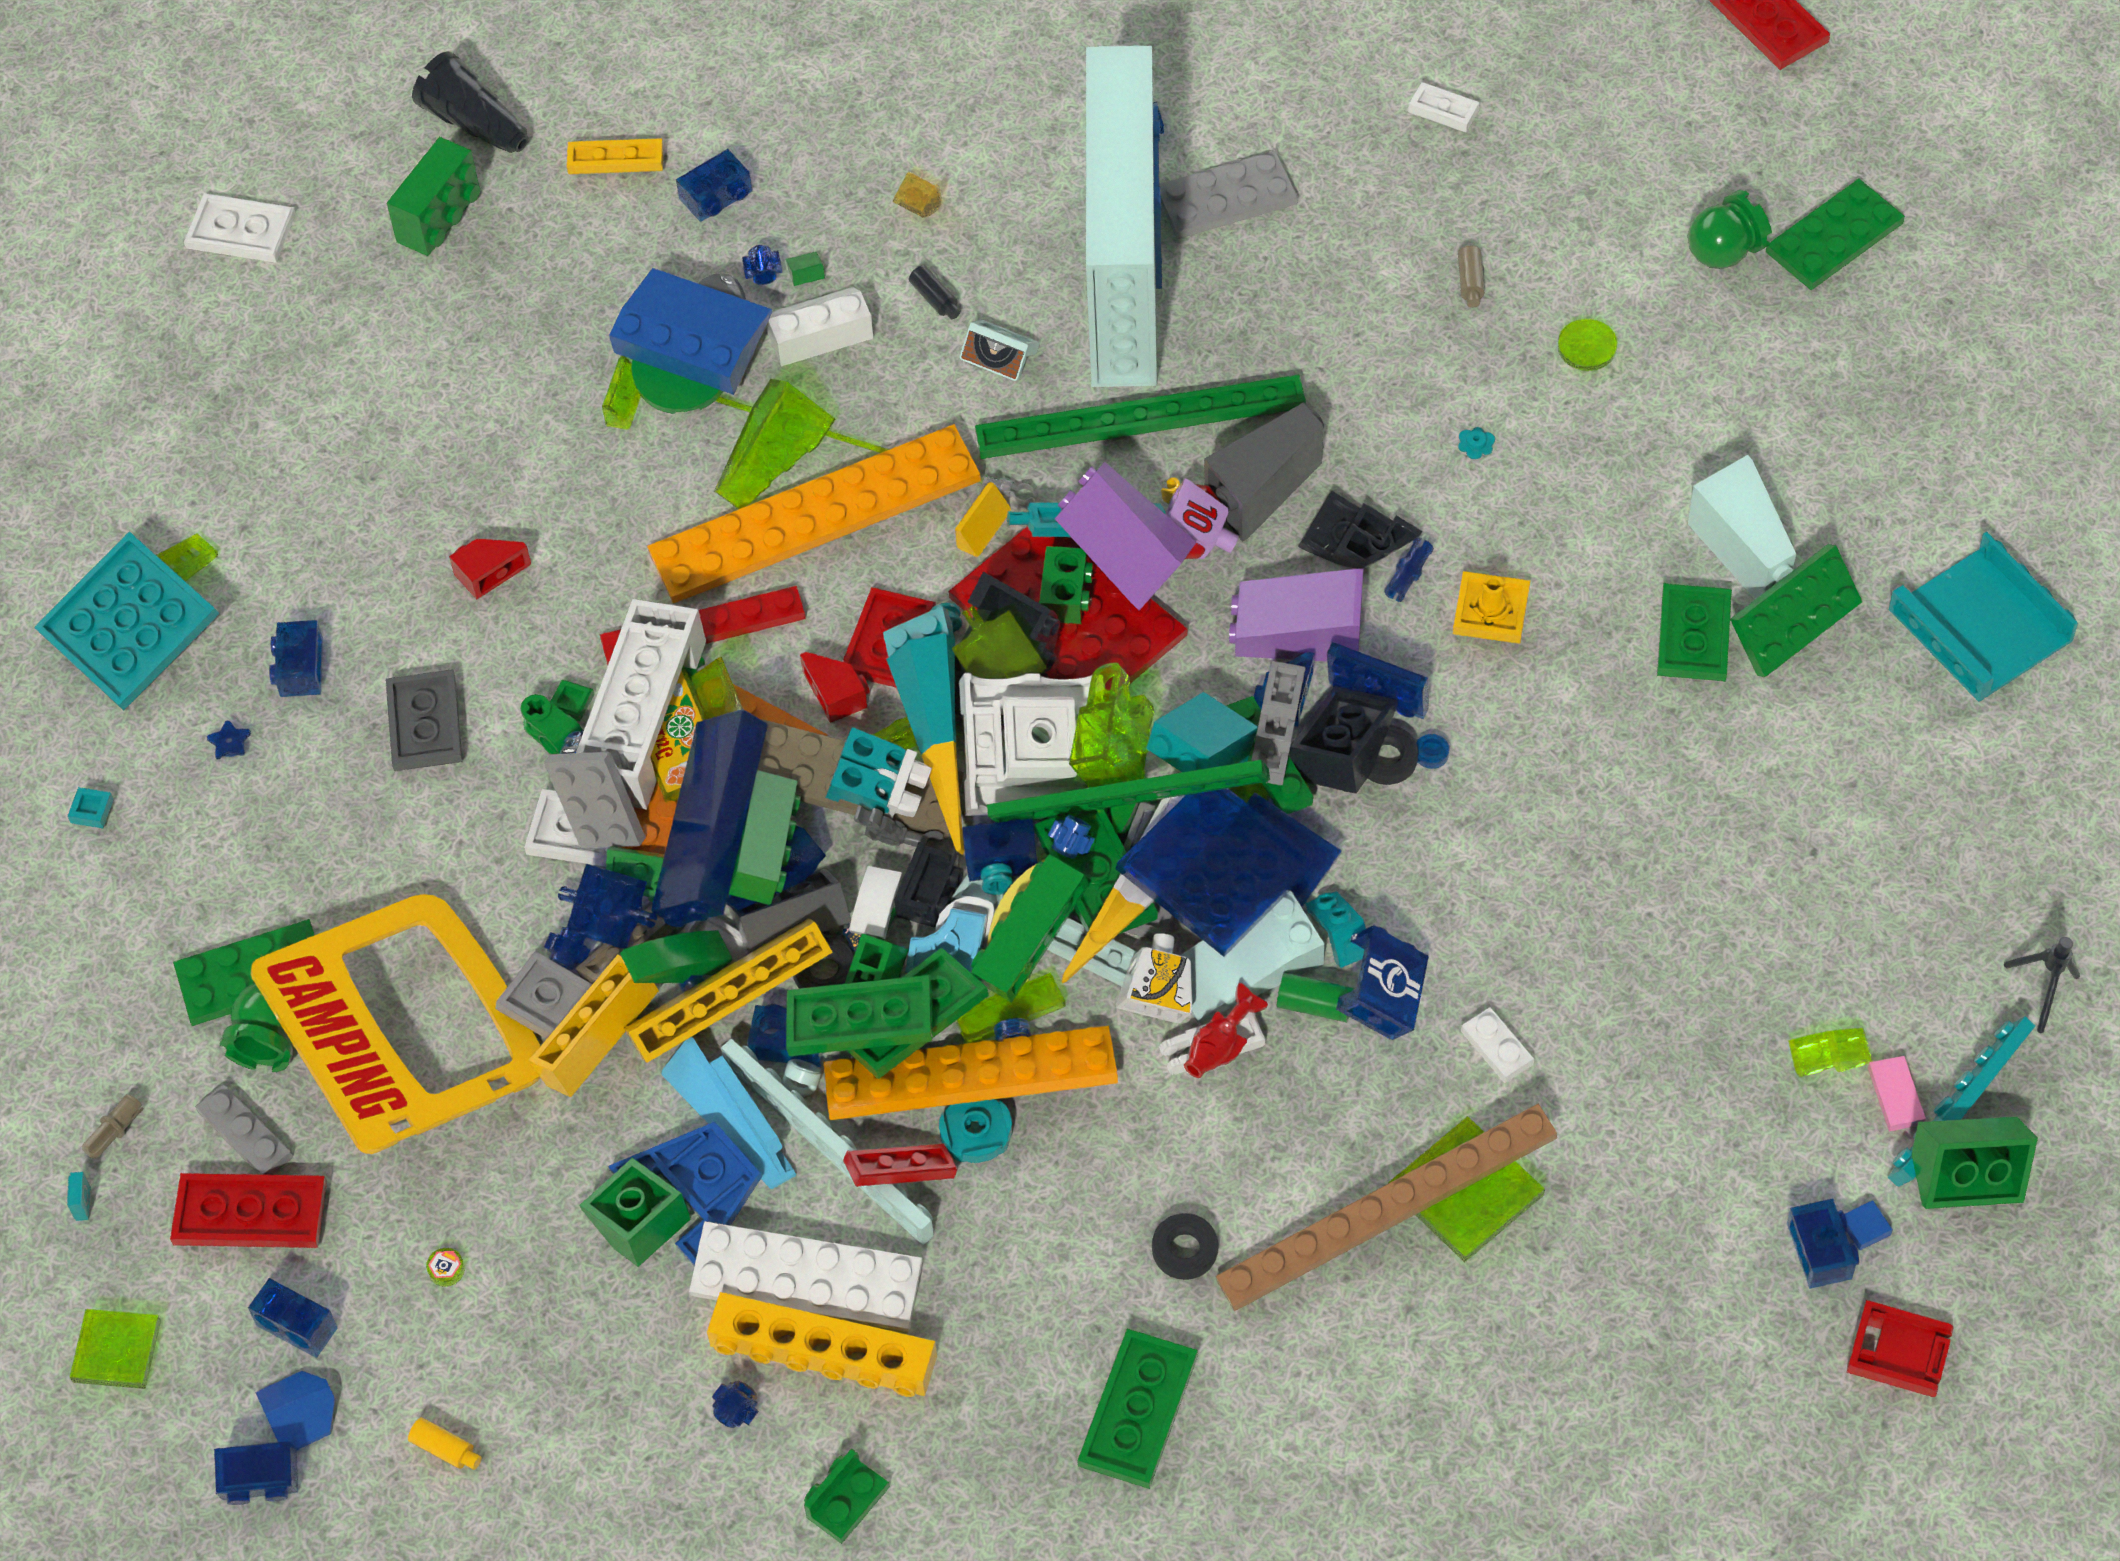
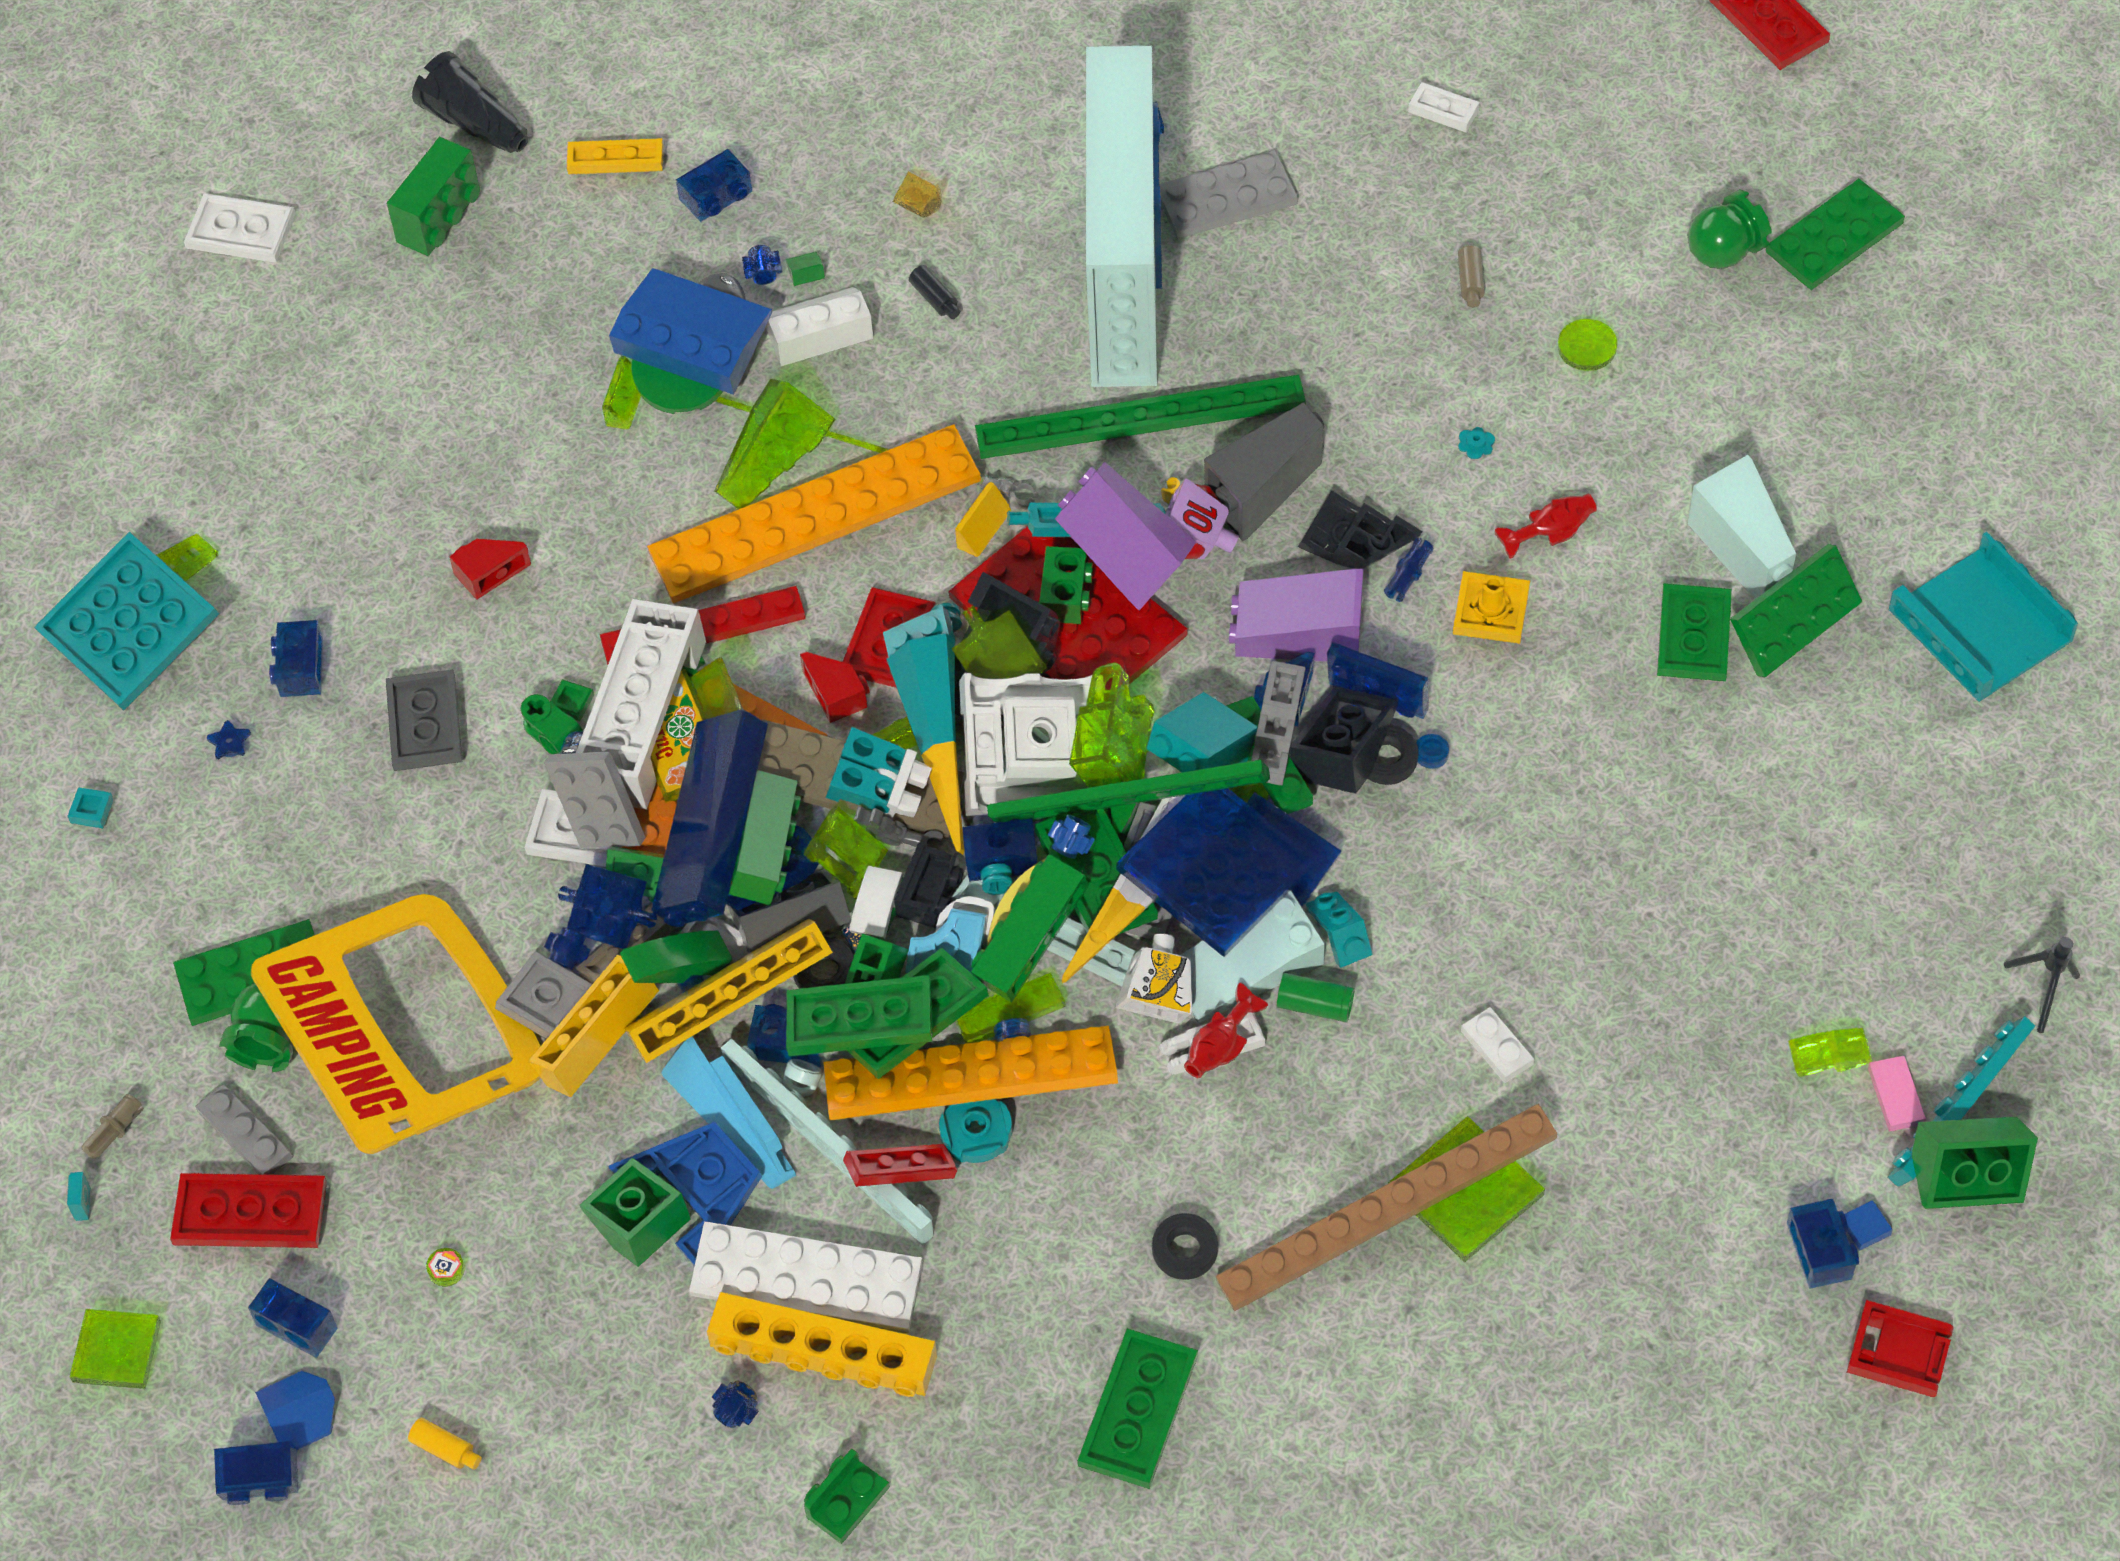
panel [960,320,1040,381] -> none
clear blue panel [1336,925,1429,1040] -> none
none -> clear neon green plate [804,806,888,899]
none -> red animal [1494,493,1597,559]

